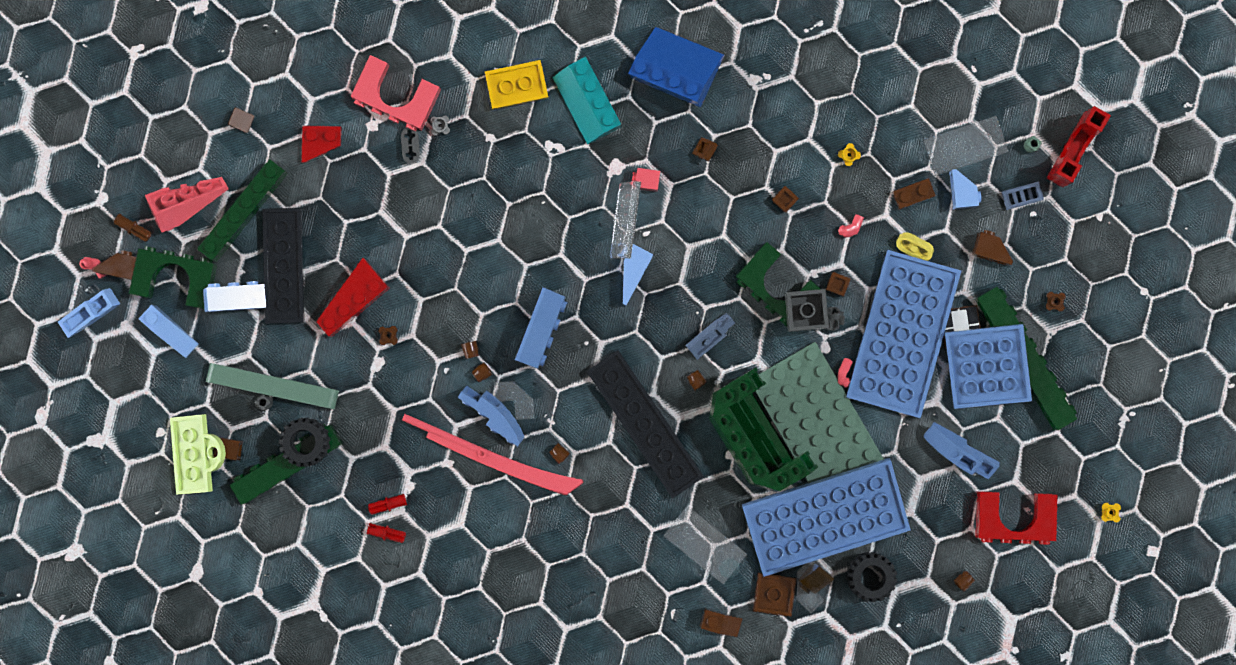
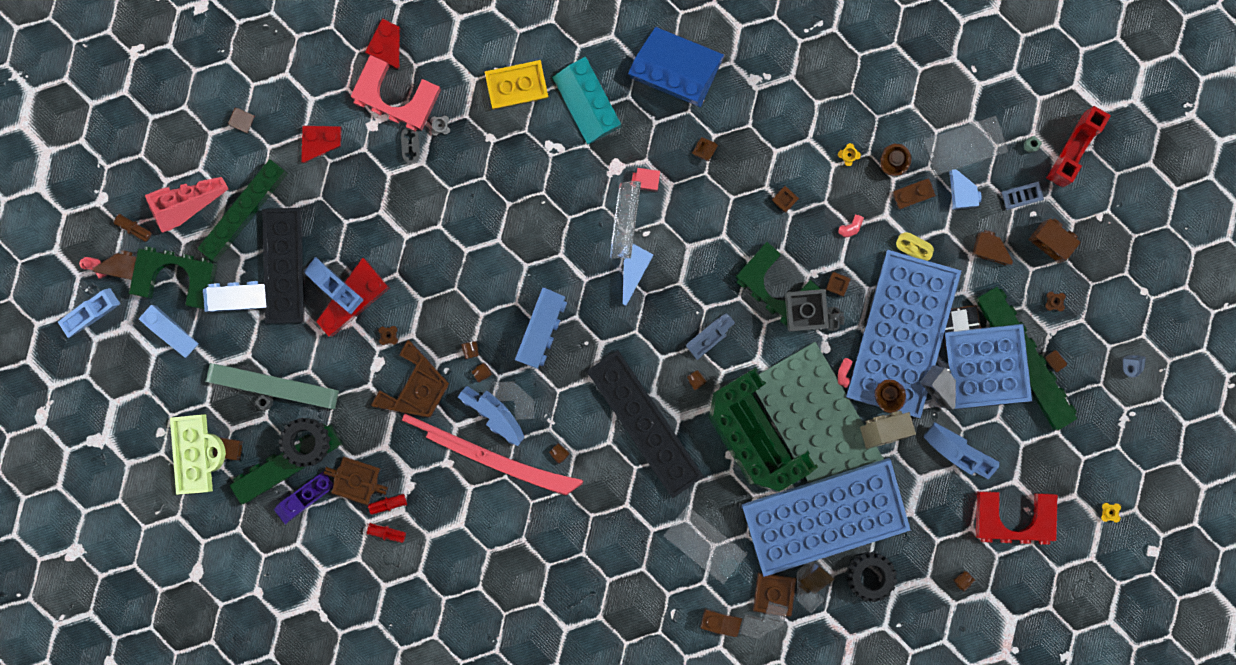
none -> dark purple slope [274,471,334,525]
none -> medium blue slope [303,257,364,314]
none -> reddish brown plate [324,456,388,505]
none -> red wing [365,18,400,70]
none -> reddish brown wing [371,340,449,417]
none -> clear tile [740,602,788,639]
none -> dark tan brick [860,411,916,449]
none -> reddish brown hair [875,379,906,413]
none -> reddish brown hair [880,144,912,177]
none -> flat silver slope [920,365,956,410]
none -> reddish brown brick [1028,219,1081,263]
none -> reddish brown slope [1045,350,1067,372]
none -> sand blue piece [1123,355,1146,377]

